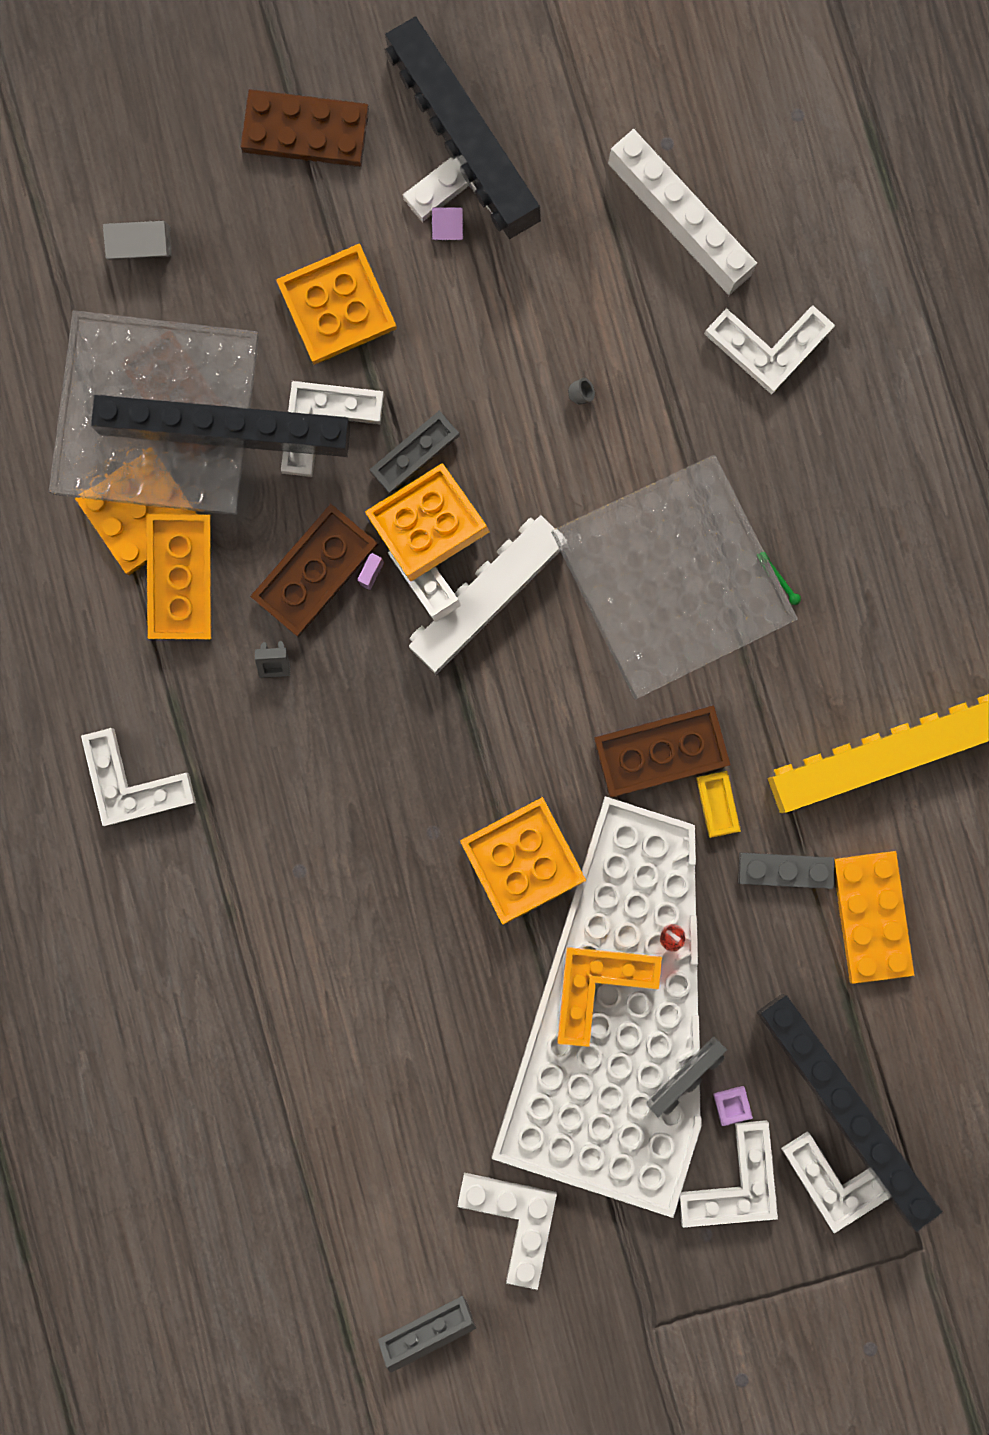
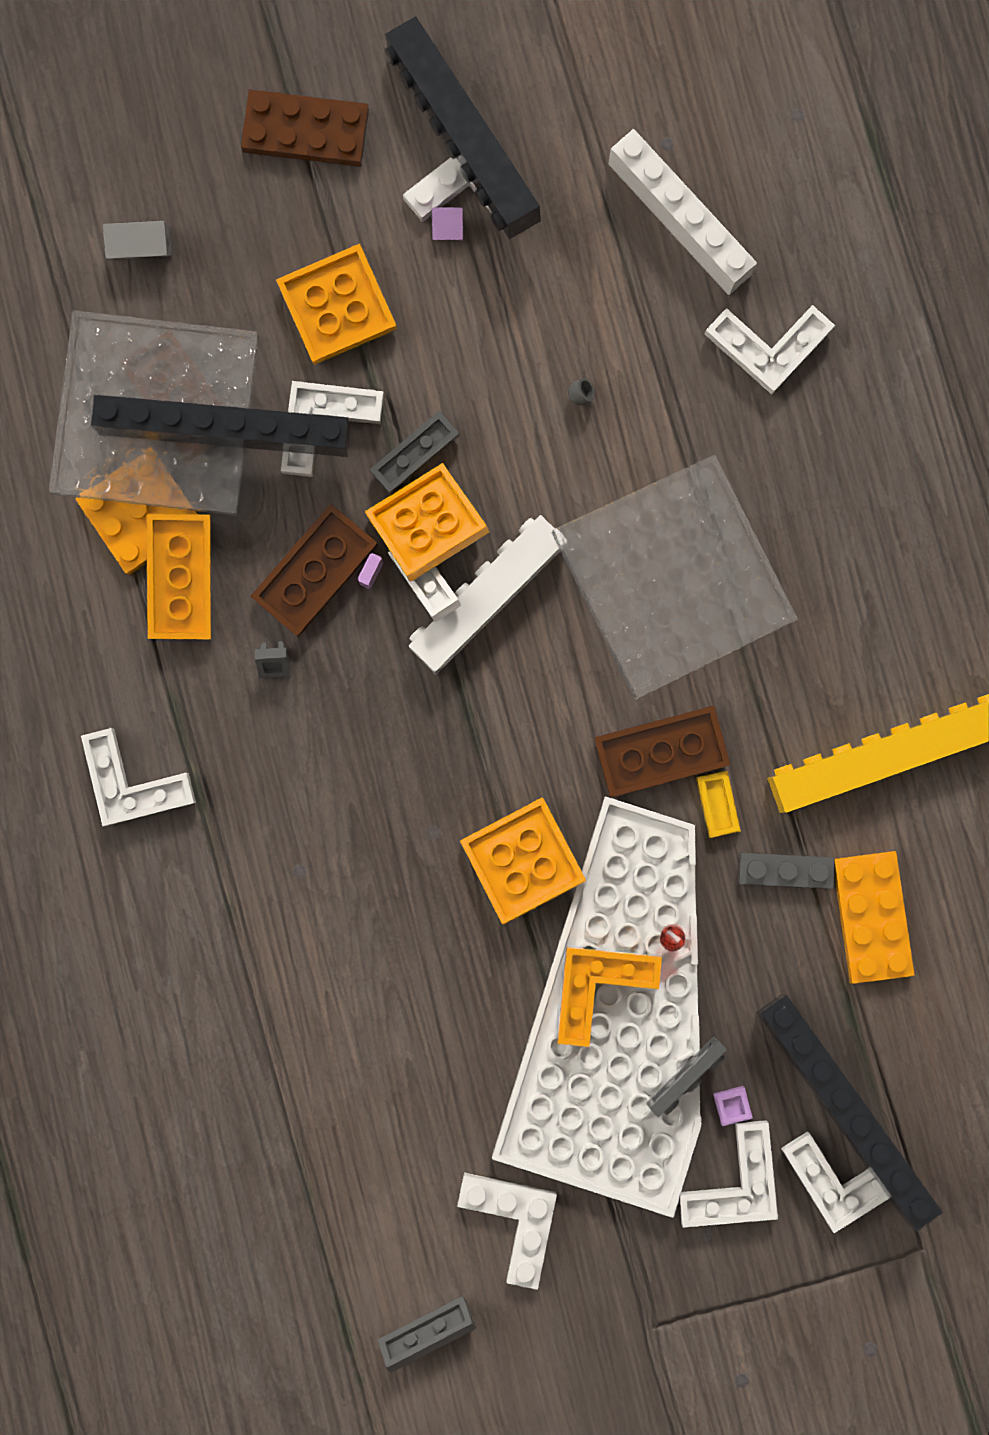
green hinge [757,551,801,605] -> none

